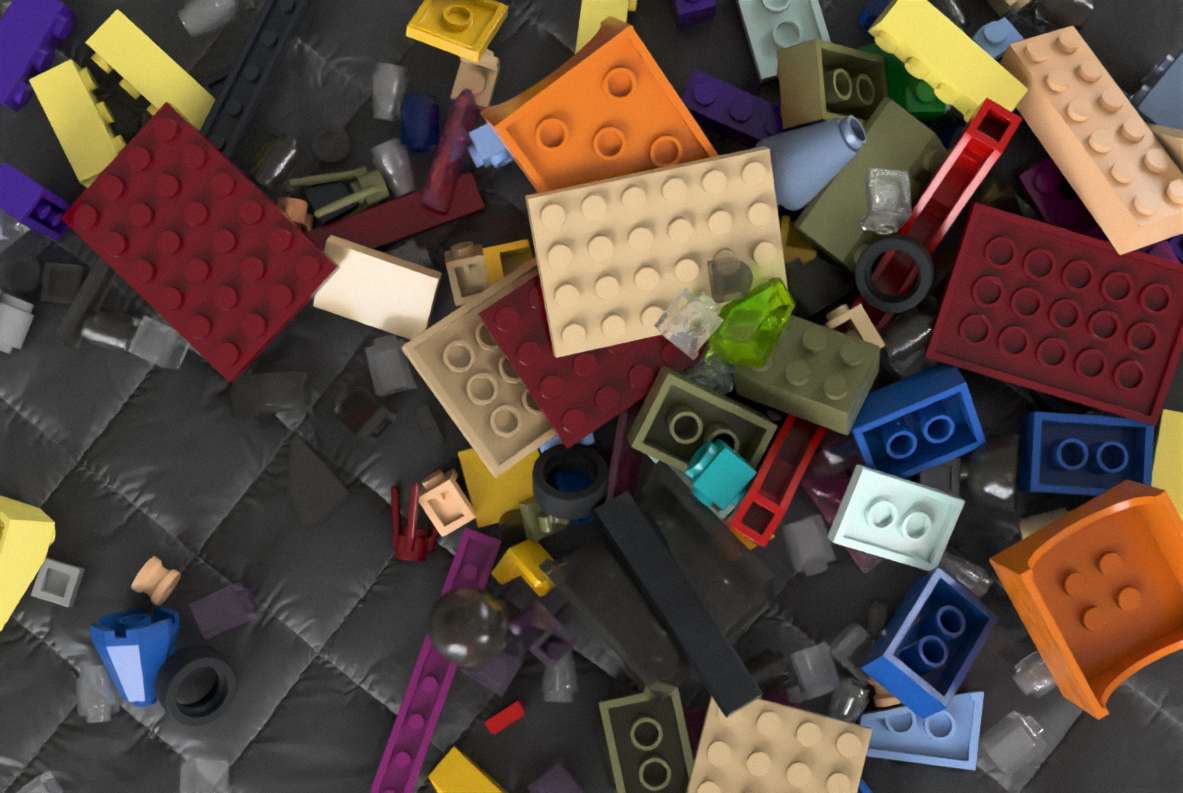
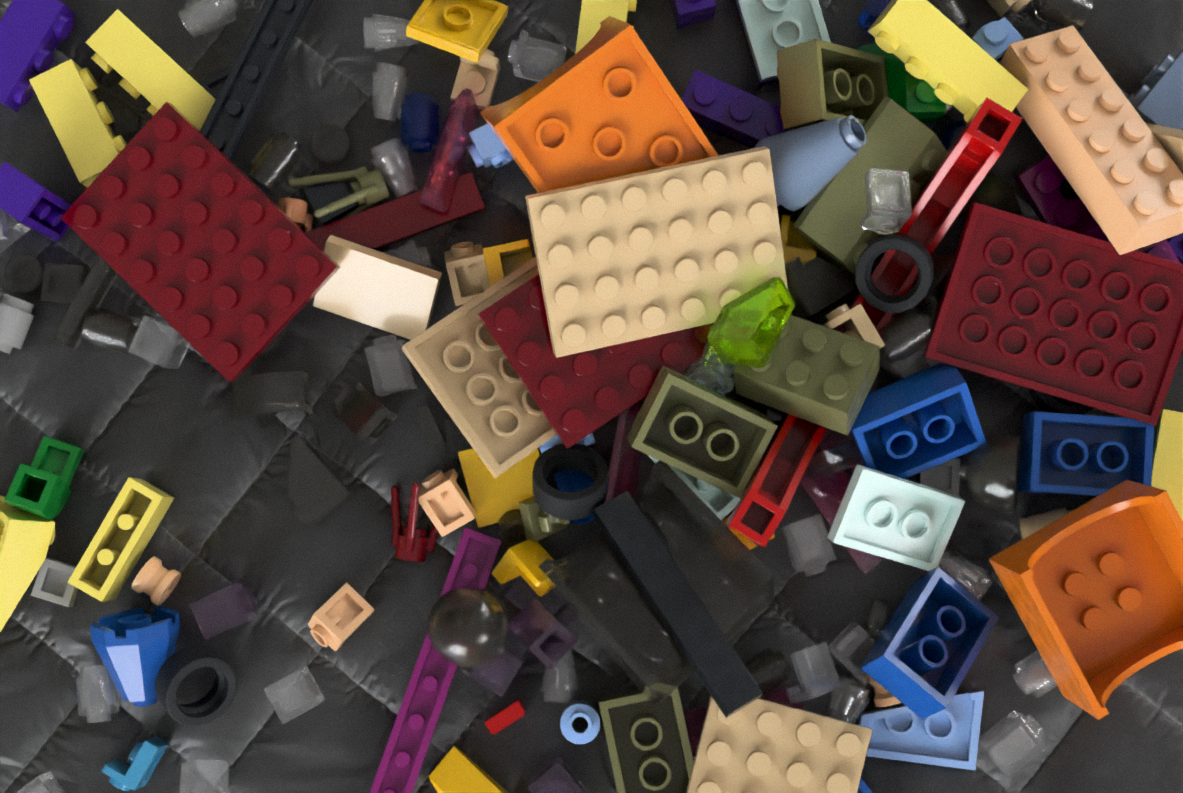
clear brick [654,288,724,360] -> none
teal brick [685,438,757,510] -> none
clear smoke tile [707,257,753,304] -> none
none -> green brick [5,436,84,519]
none -> light yellow brick [68,477,174,602]
none -> dark azure bracket [101,736,169,791]
none -> clear brick [264,666,325,725]
none -> light nougat bracket [308,582,375,651]
none -> clear cone [363,13,419,52]
none -> clear bracket [508,30,567,82]
none -> light blue brick [560,700,600,744]

